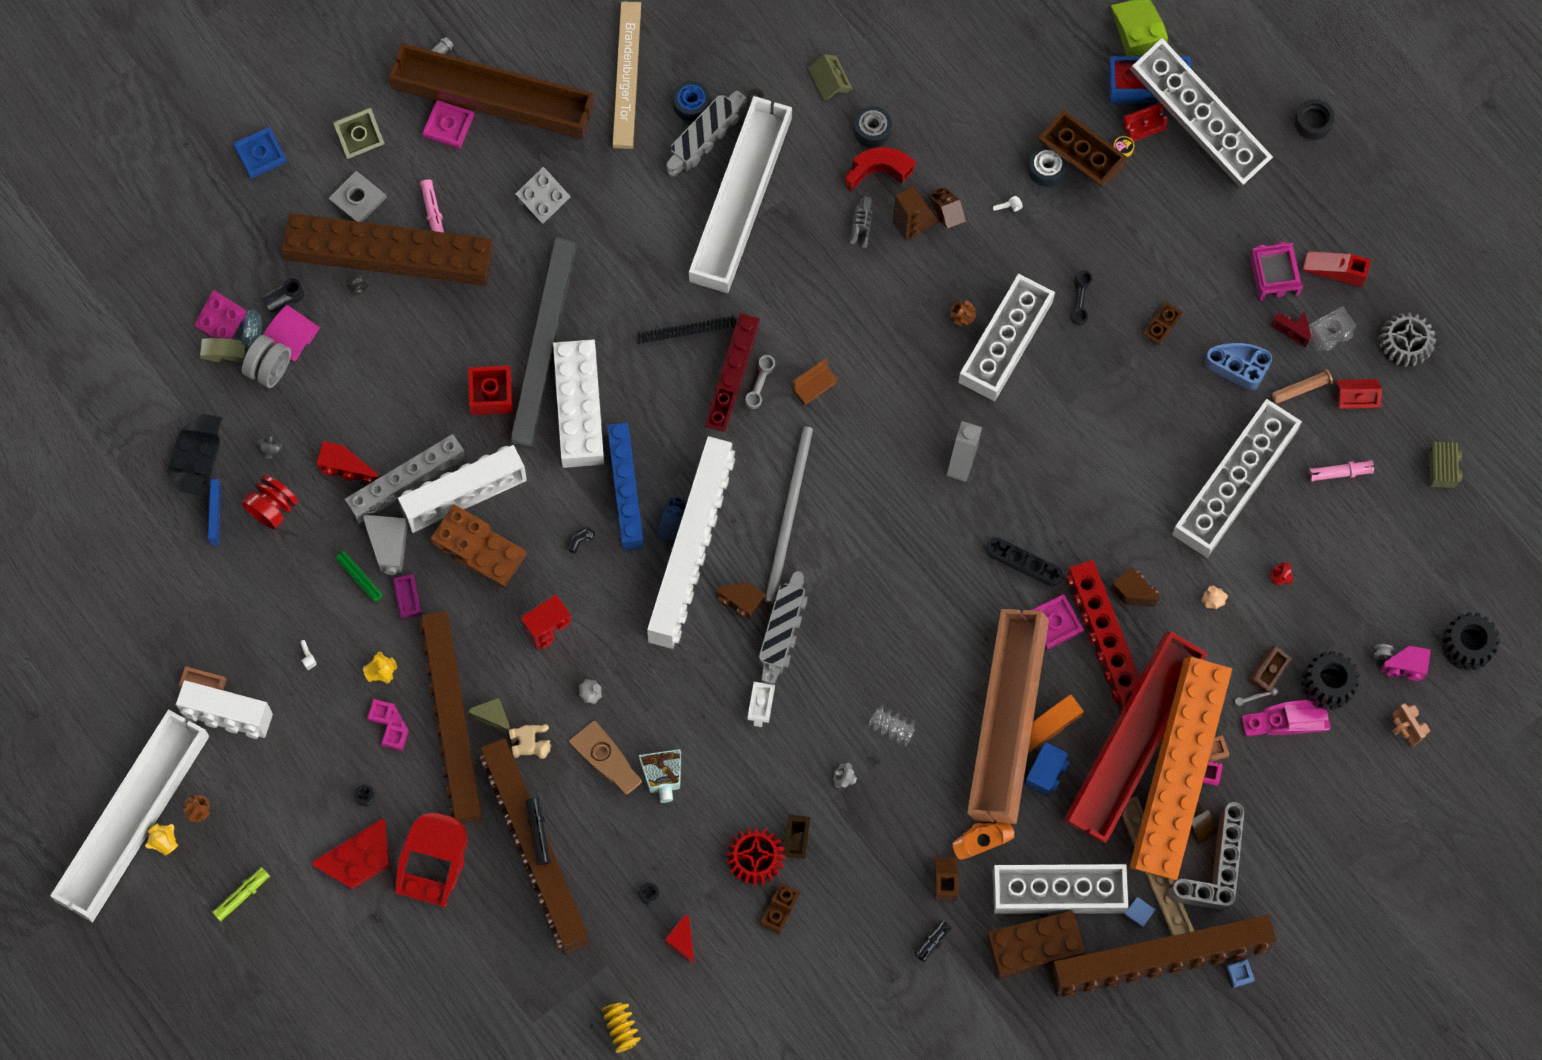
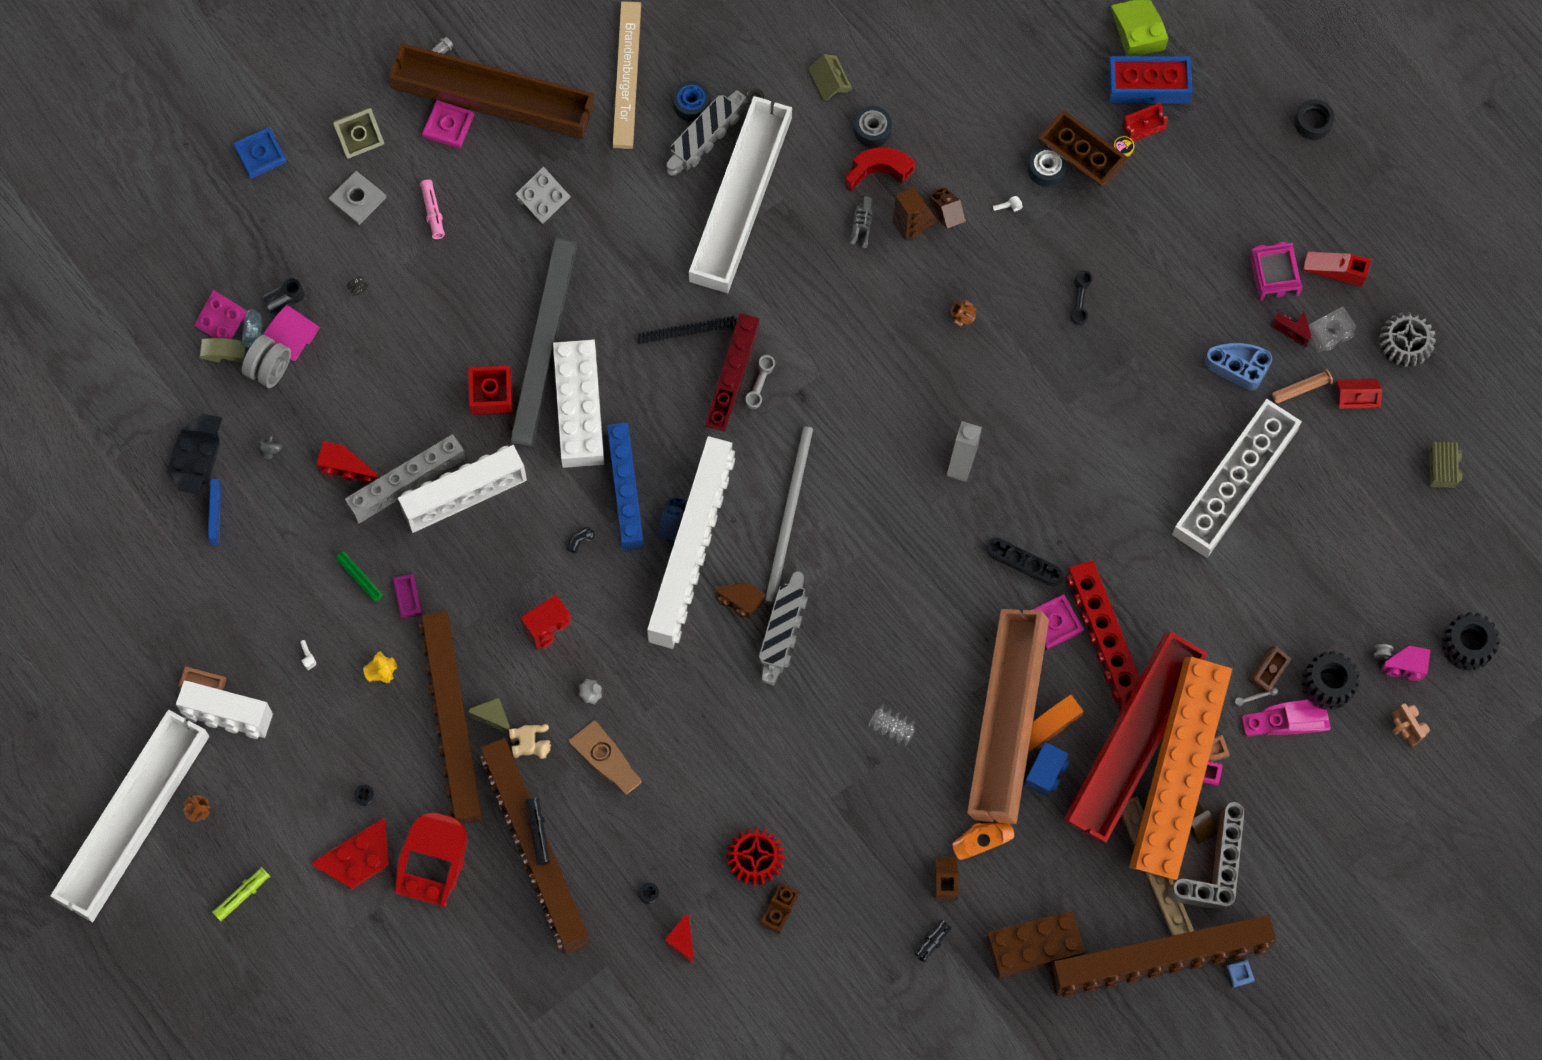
yellow rock [145,823,178,856] -> none
red wheel [241,474,298,530] -> none
reddish brown brick [282,213,494,286] -> none
light grey slope [363,515,408,575] -> none
dark pink tile [367,699,409,752] -> none
dark orange piece [431,504,527,588] -> none
yellow piece [601,1003,641,1053] -> none
torso [639,749,681,803] -> none
white plate [747,682,775,727] -> none
dark brown slope [784,814,810,859] -> none
dark orange panel [792,359,838,406] -> none
light grey piece [833,763,857,788] -> none
white brick [958,274,1055,401] -> none
white brick [993,864,1128,914] -> none
reddish brown slope [1111,567,1160,606] -> none
medium blue tile [1124,897,1155,928] -> none
white brick [1130,38,1273,187] -> none
reddish brown slope [1143,302,1183,345] -> none
light nougat piece [1201,586,1228,609] -> none
red piece [1270,562,1293,585] -> none
bright pink pin [1309,460,1374,482] -> none

